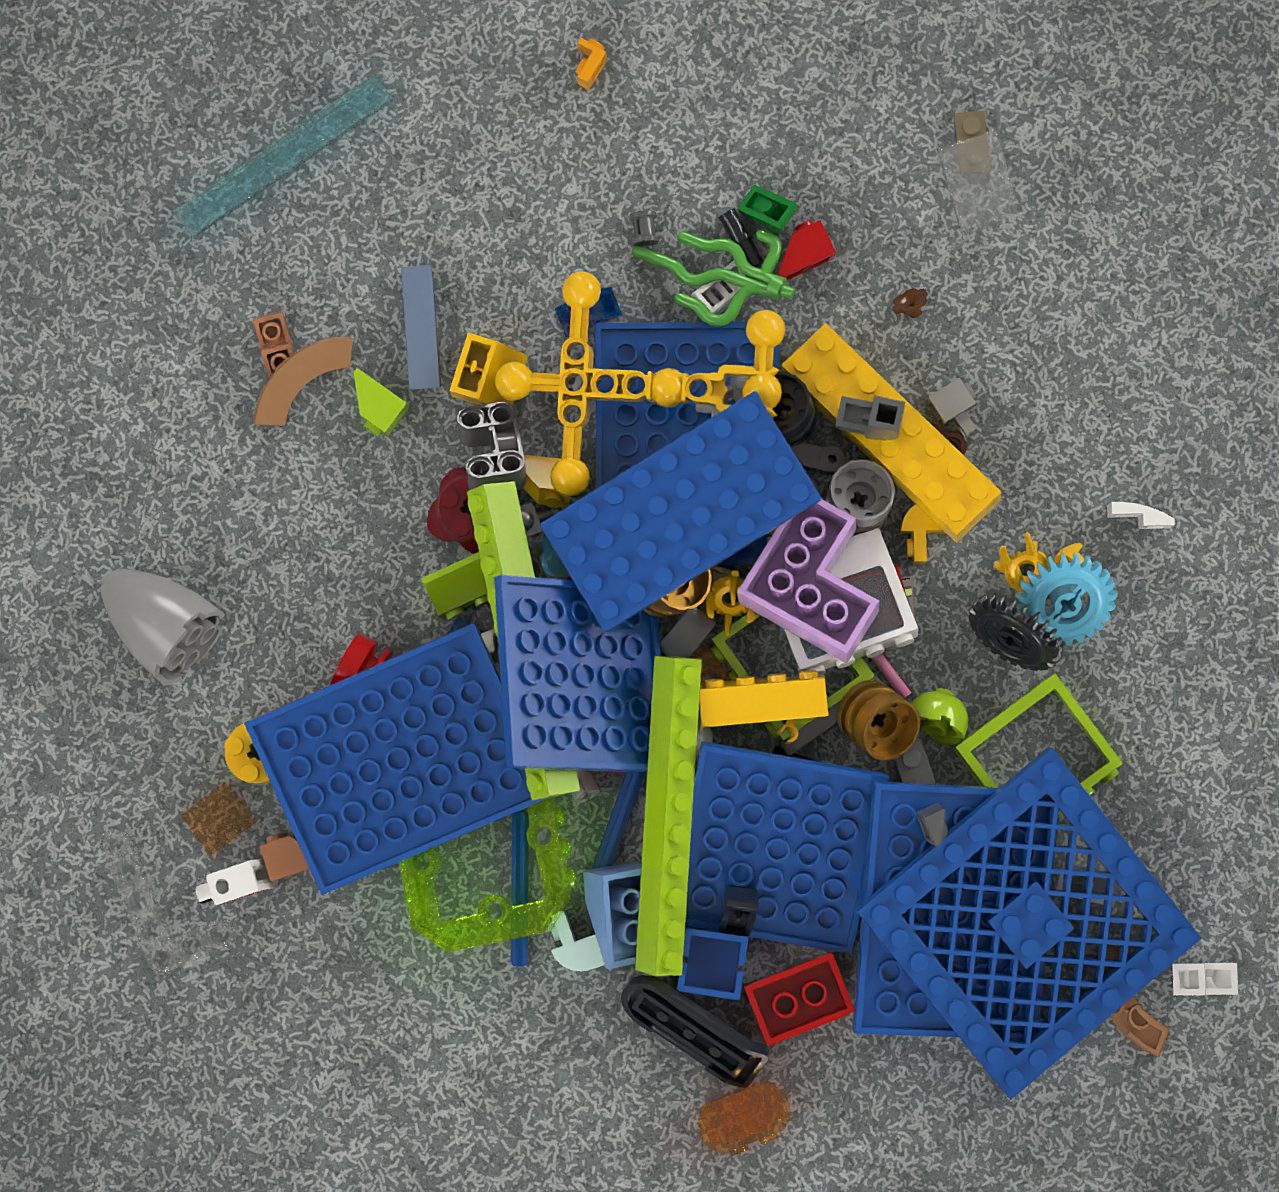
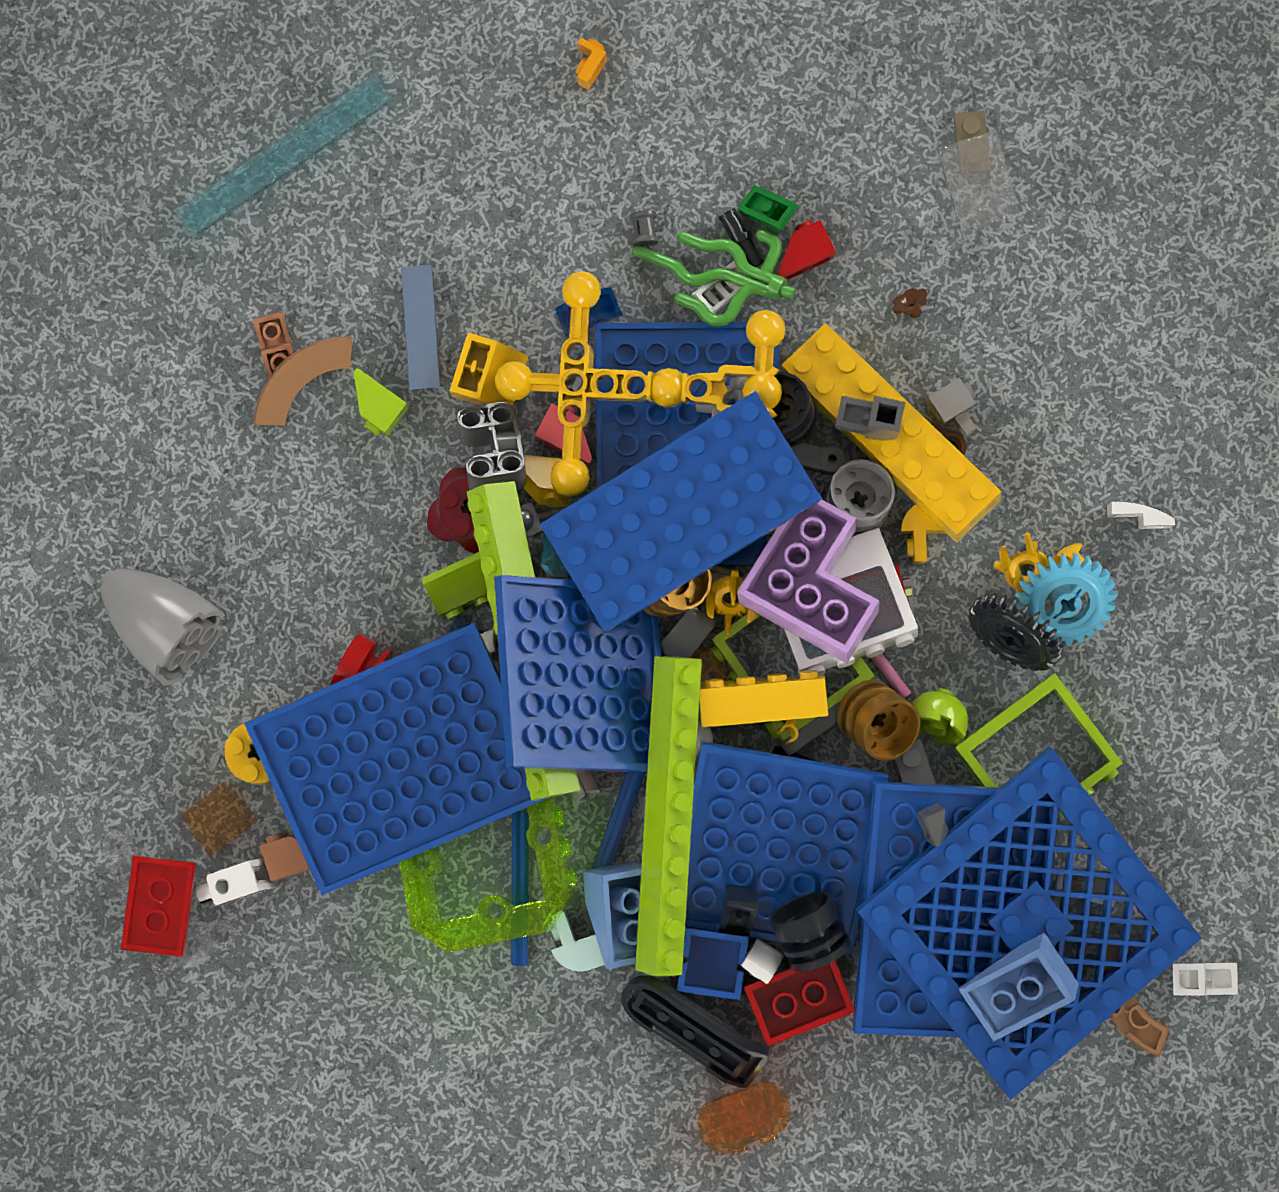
none -> red tile [120,855,197,957]
none -> coral slope [535,403,593,467]
none -> white slope [741,938,783,984]
none -> black wheel [770,891,851,971]
none -> medium blue slope [959,933,1079,1041]

